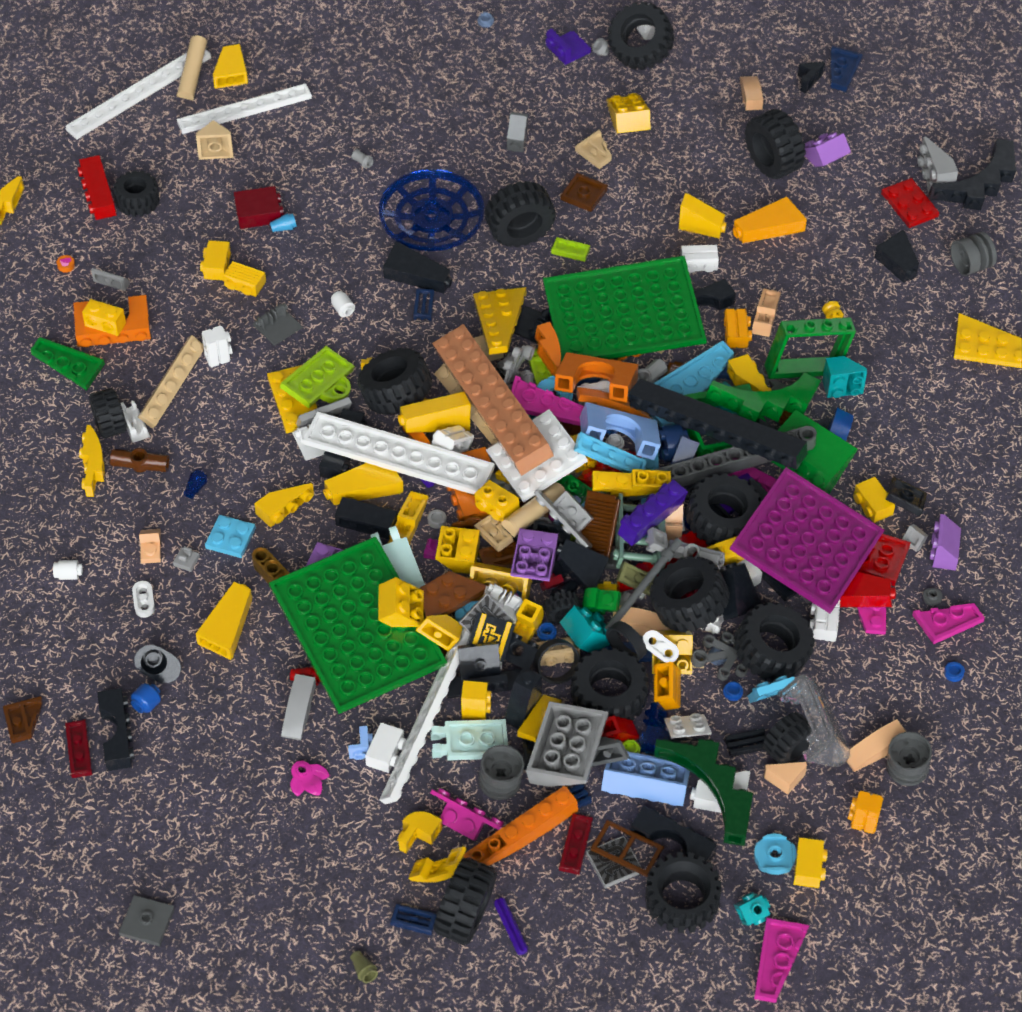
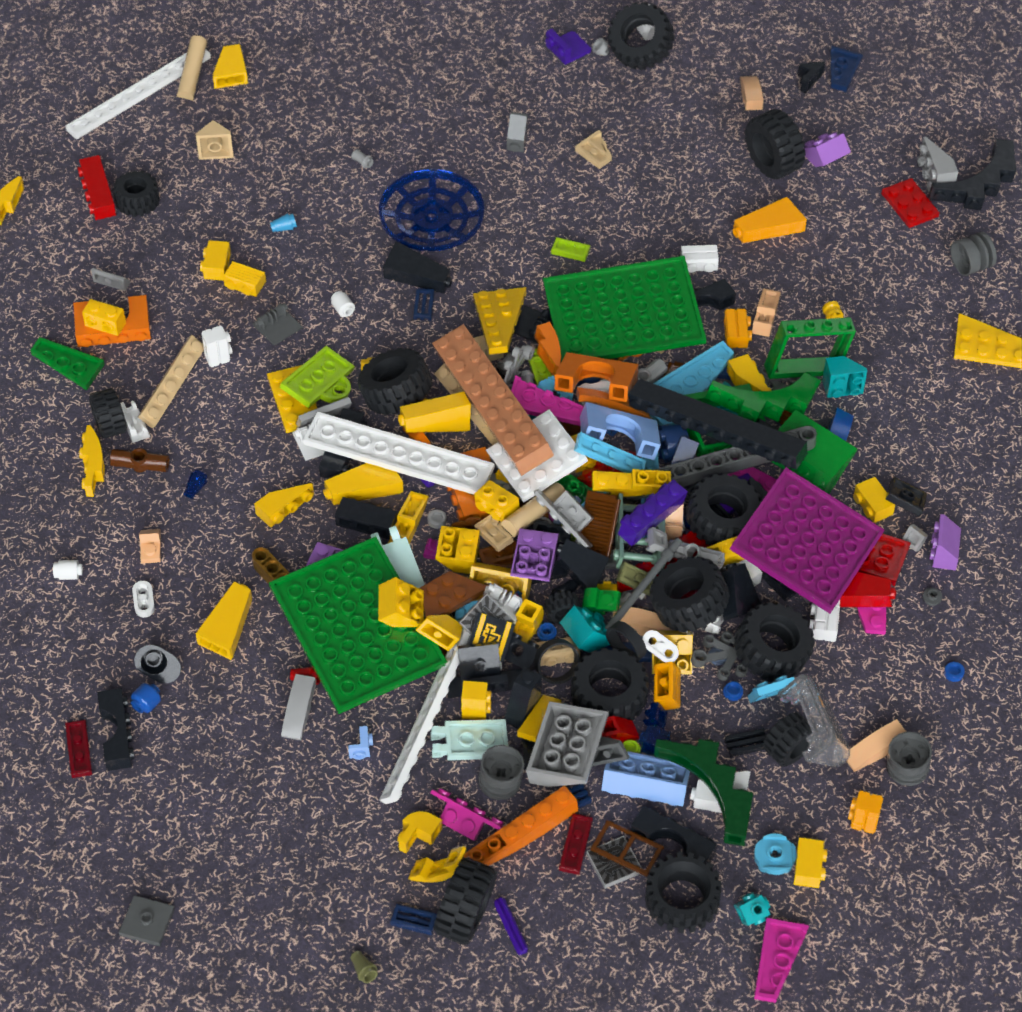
reddish brown wing [3,696,43,744] -> none
orange tile [56,255,75,273] -> none
light grey tile [173,546,200,572] -> none
white tile [177,83,312,134] -> none
medium azure plate [205,515,256,558] -> none
dark red brick [233,186,284,229] -> none
dark pink plate [290,761,329,796] -> none
white brick [365,723,406,773] -> none
white brick [431,425,474,453] -> none
sand blue plate [477,12,494,27] -> none
black tyre [484,181,556,247] -> none
dark red plate [540,573,564,591] -> none
reddish brown plate [561,173,608,212] -> none
white plate [605,434,624,449] -> none
yellow slope [606,93,651,133] -> none
white hinge [664,713,712,739] -> none
yellow slope [679,193,727,239] -> none
light nougat slope [764,762,807,794] -> none
black slope [875,230,919,283] -> none
dark pink wing [912,603,985,644] -> none

